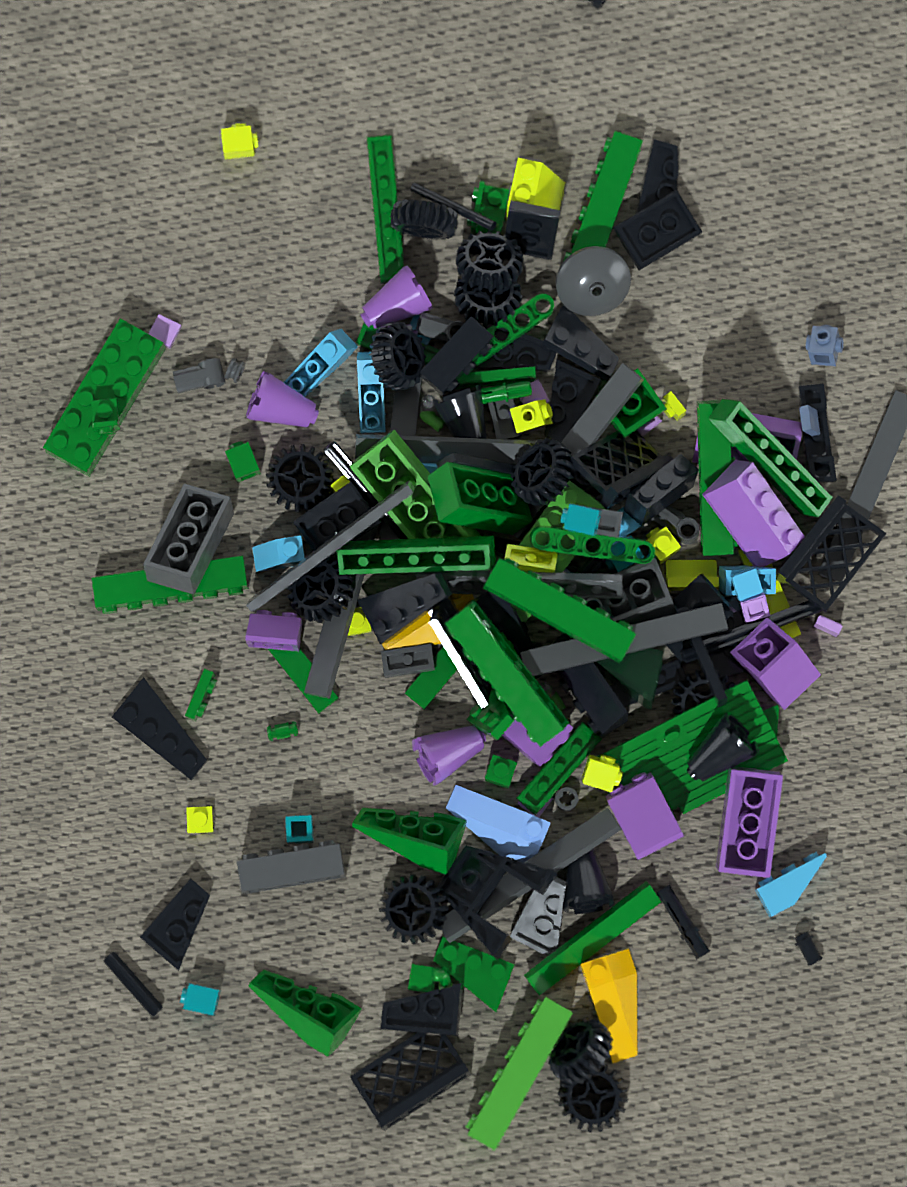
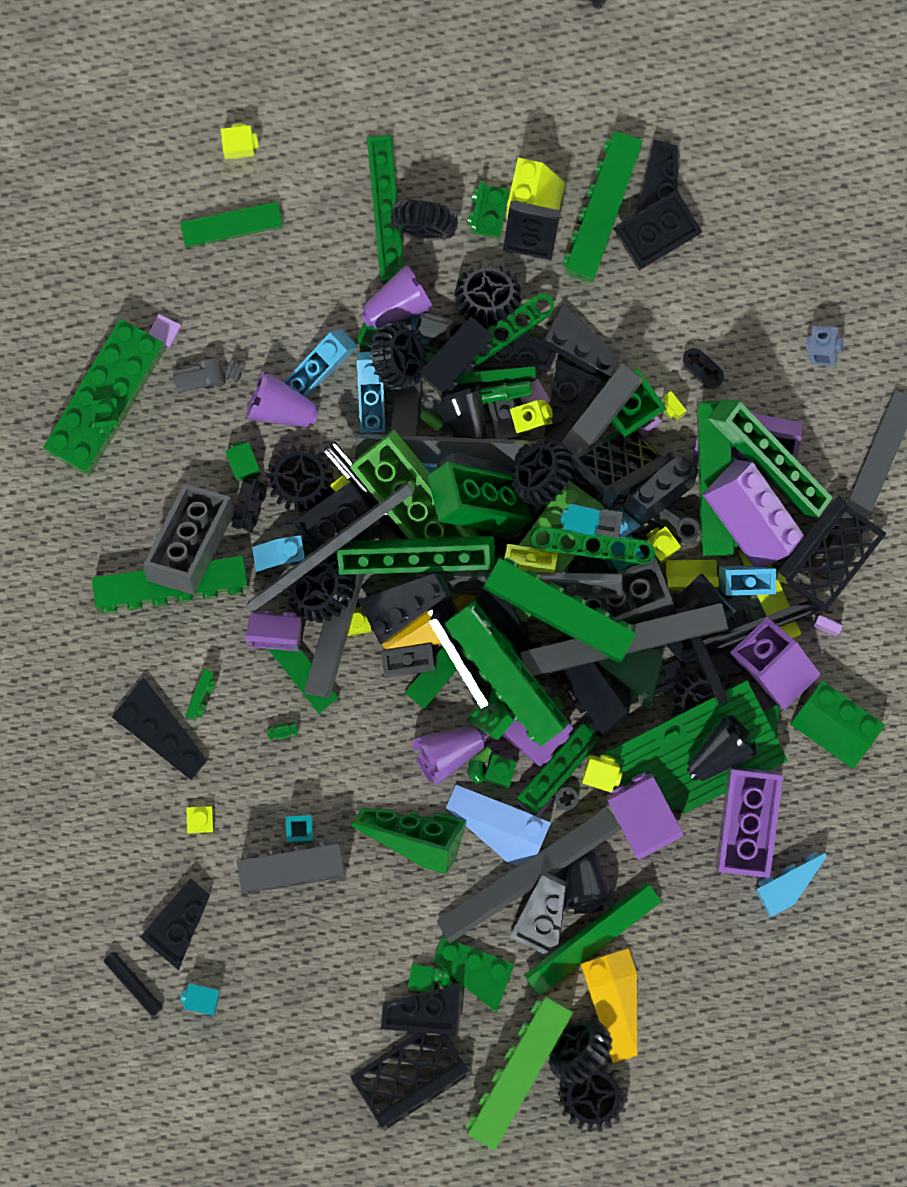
green wedge [248,970,362,1057] -> none
black gear [379,874,449,944] -> none
black bar [410,182,496,231] -> none
black wing [437,845,557,960] -> none
black gear [455,229,524,293] -> none
dark grey dish [556,246,631,316] -> none
black pin [656,885,710,960] -> none
medium azure tile [730,567,763,601] -> none
lavender tile [739,592,770,624] -> none
black pin [794,931,823,966] -> none
black slope [798,383,837,483] -> none
sand blue tile [799,405,820,436] -> none
none -> green tile [180,202,283,248]
none -> black hinge [231,478,267,533]
none -> green arm [467,745,493,784]
none -> black beam [682,348,724,389]
none -> green slope [790,680,886,769]

